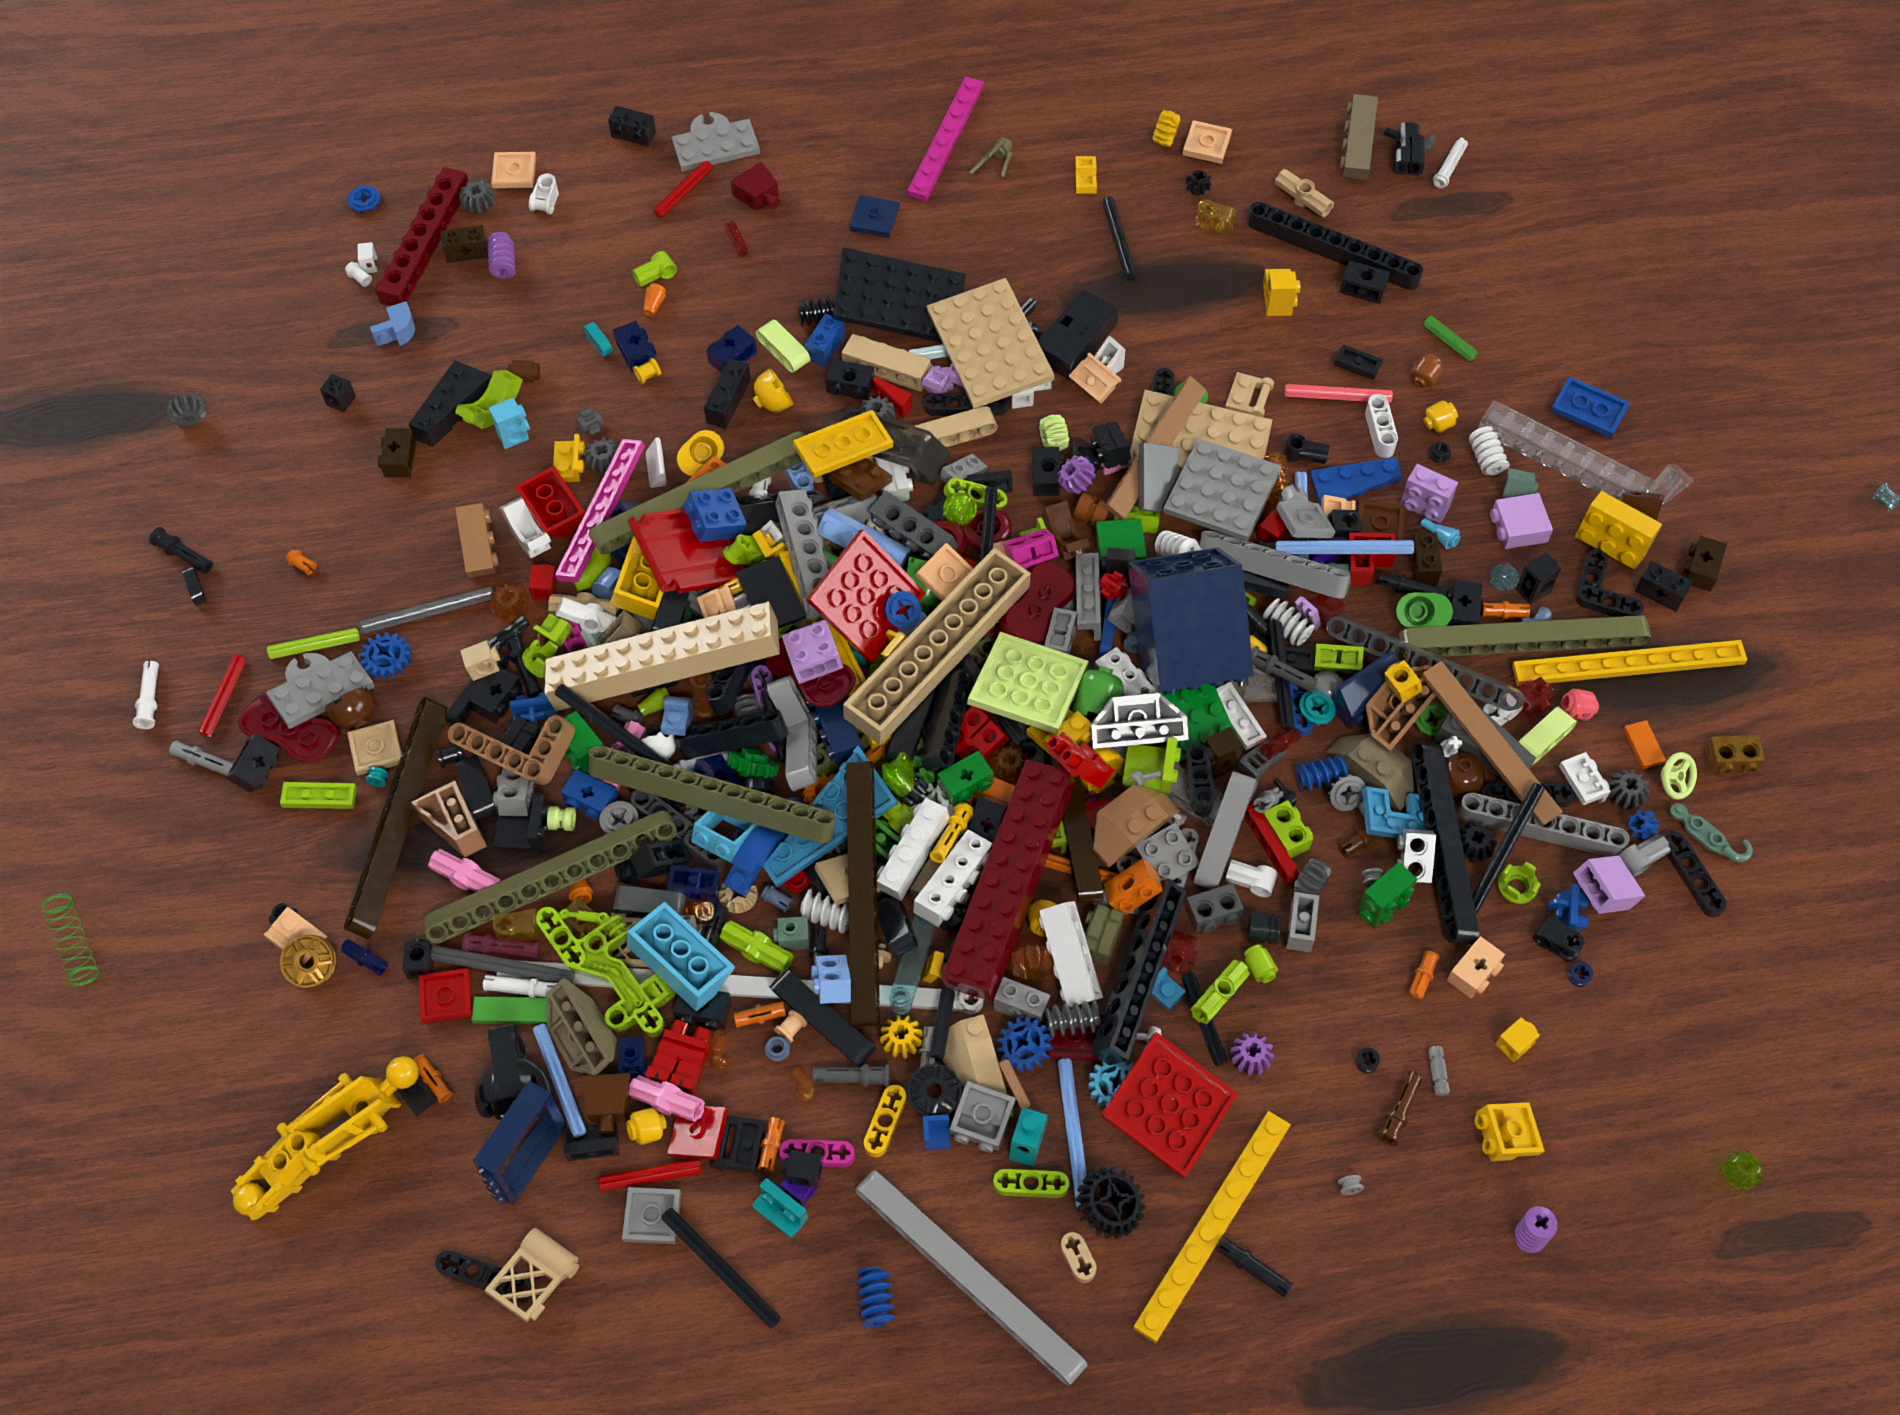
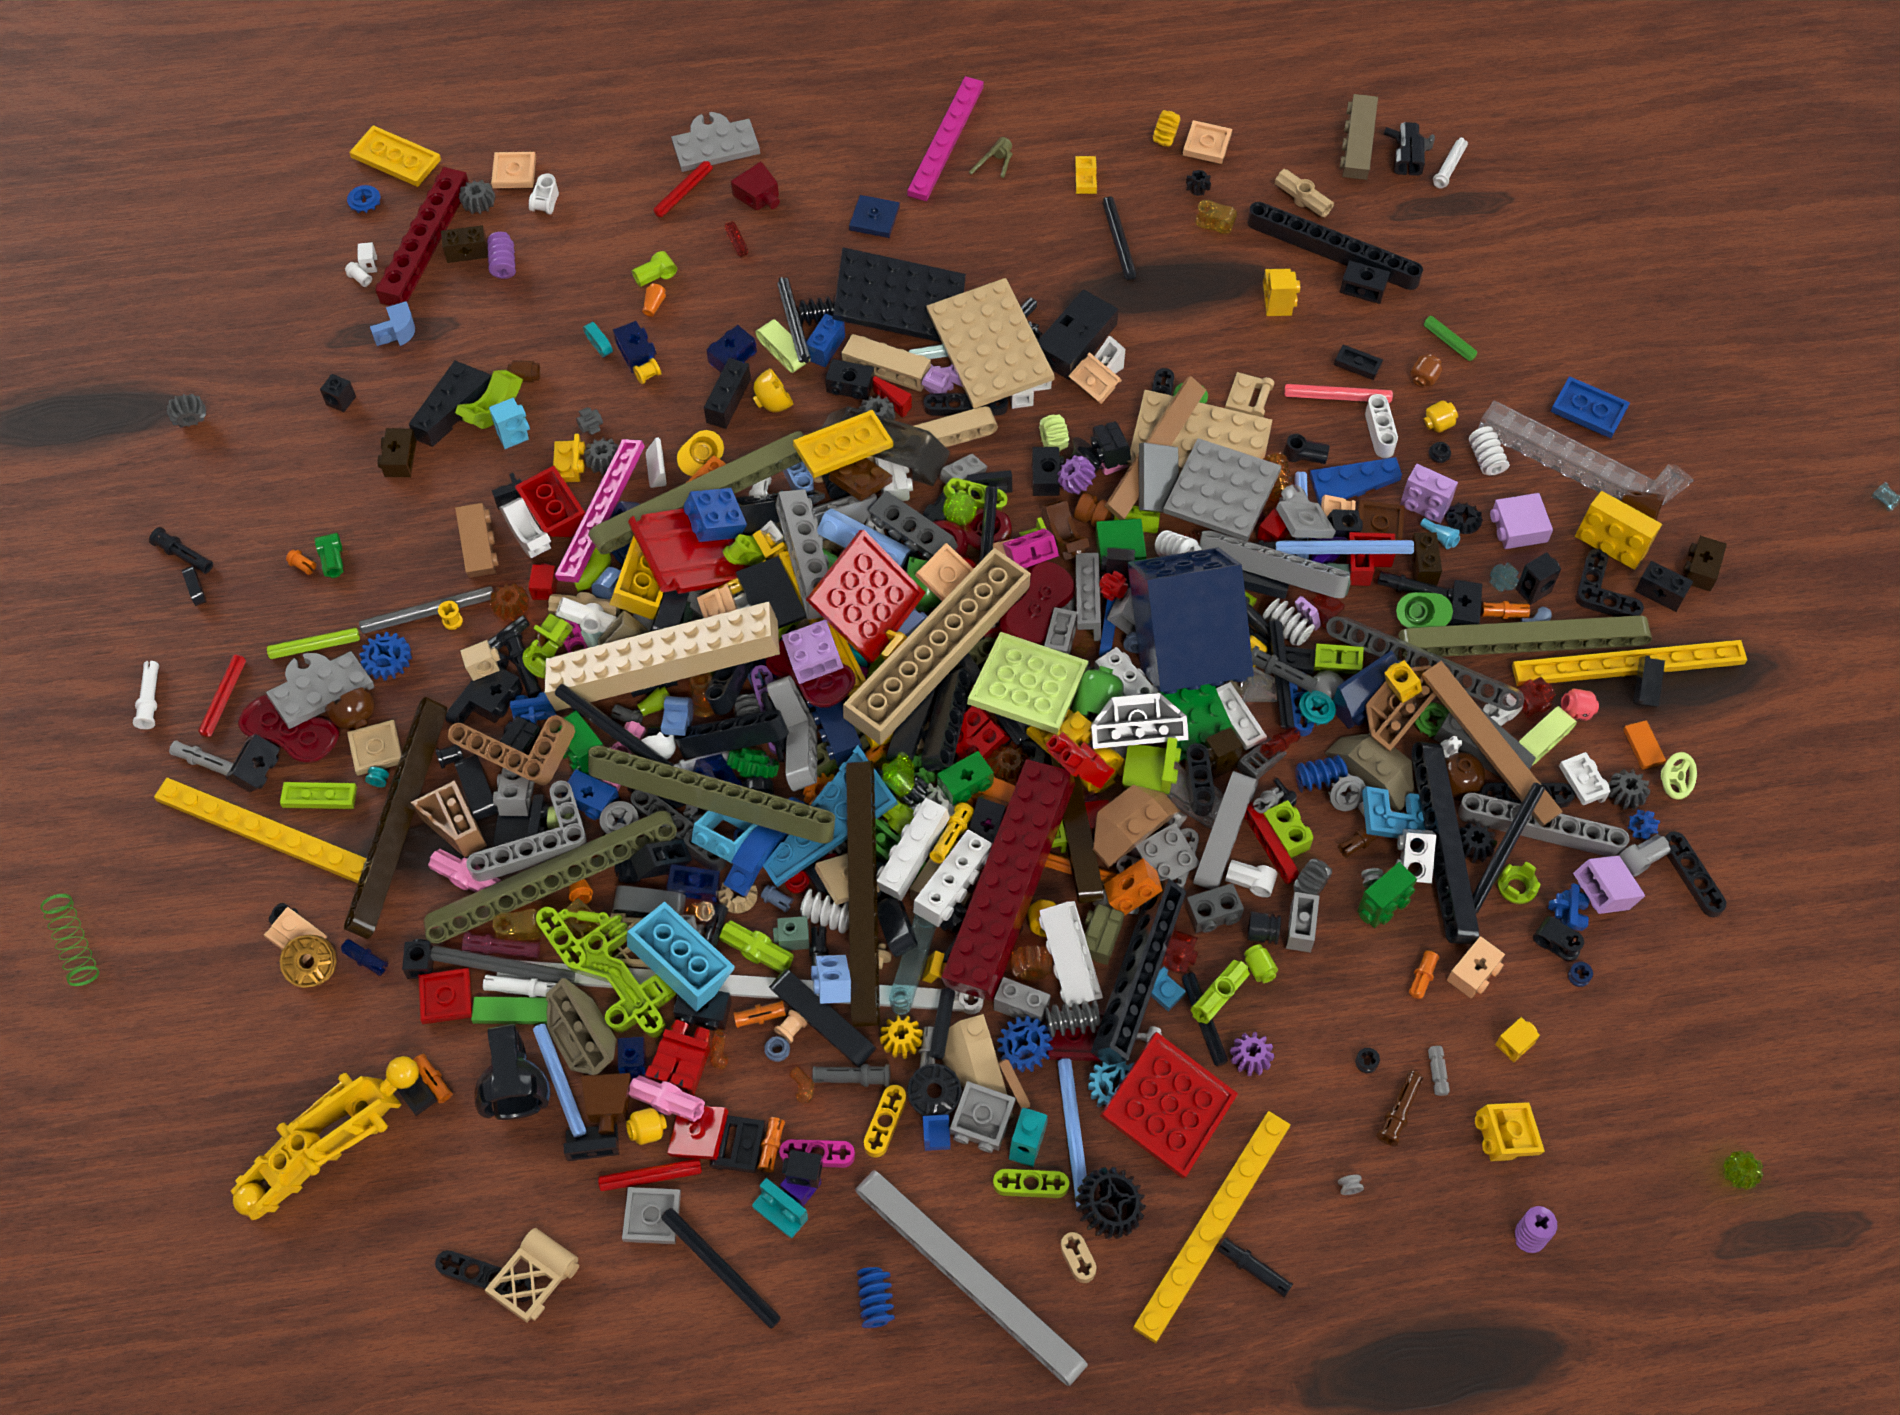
dark blue window [473,1081,567,1205] -> none
black brick [608,106,656,147] -> none
blue gear [884,591,921,629] -> none
light grey hand [1127,771,1163,786] -> none
sand green brick [1503,468,1539,498] -> none
sand green piece [1669,803,1753,863] -> none
pearl gold brick [1705,735,1765,775] -> none
none -> yellow plate [154,778,366,883]
none -> green piece [314,532,344,578]
none -> yellow plate [349,125,441,187]
none -> yellow bush [438,601,463,630]
none -> light grey beam [466,781,587,882]
none -> black bracket [491,473,522,510]
none -> black axle [777,277,811,363]
none -> black gear [1446,502,1483,534]
none -> black panel [1633,655,1665,707]

